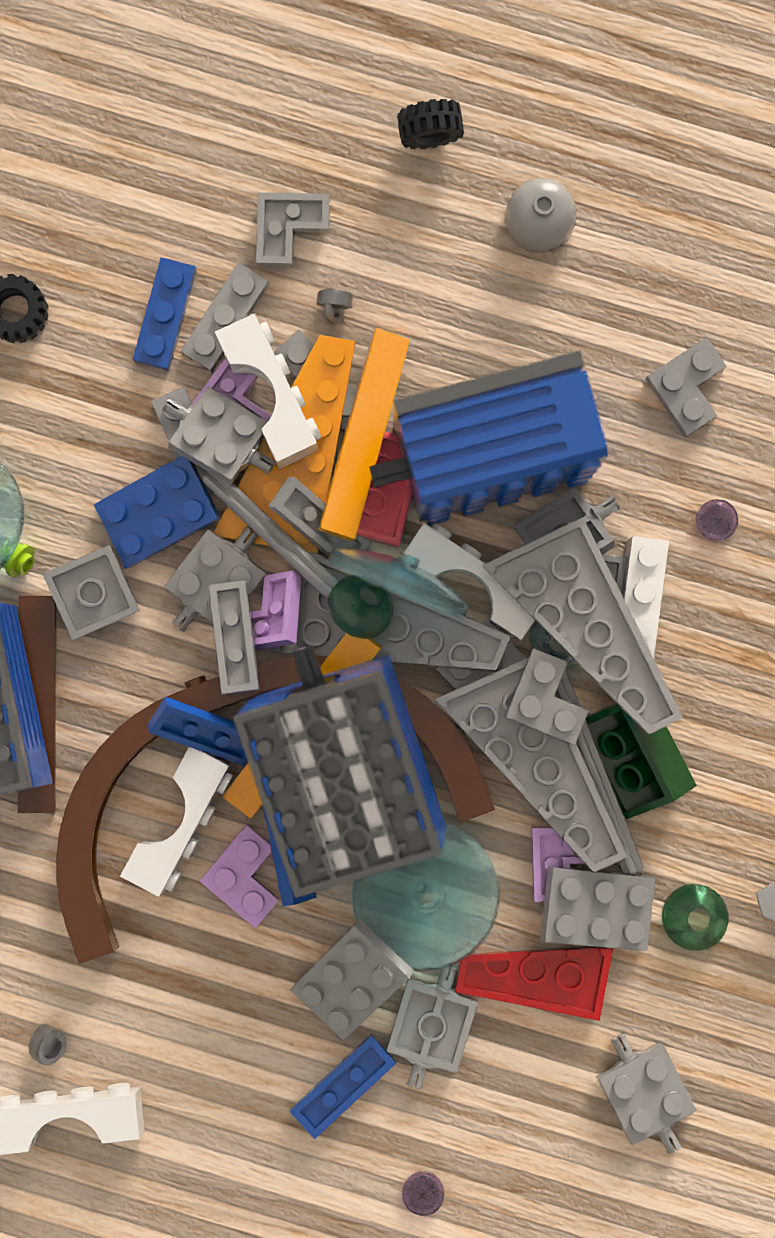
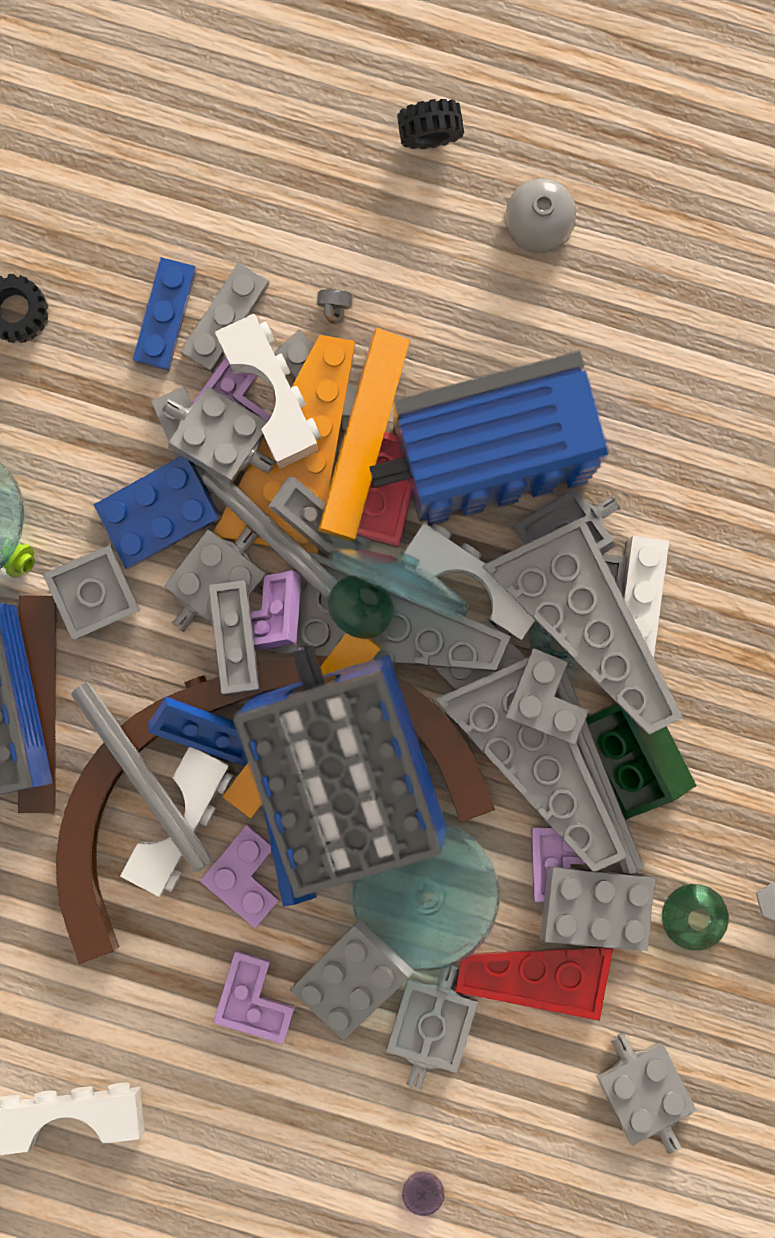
flat silver tile [29,1024,67,1065] -> none
light grey plate [256,192,330,267] -> none
blue plate [290,1033,396,1139] -> none
light grey plate [646,337,727,438] -> none
clear purple piece [696,499,738,541] -> none
none -> light grey axle [72,682,212,872]
none -> lavender plate [213,950,295,1044]

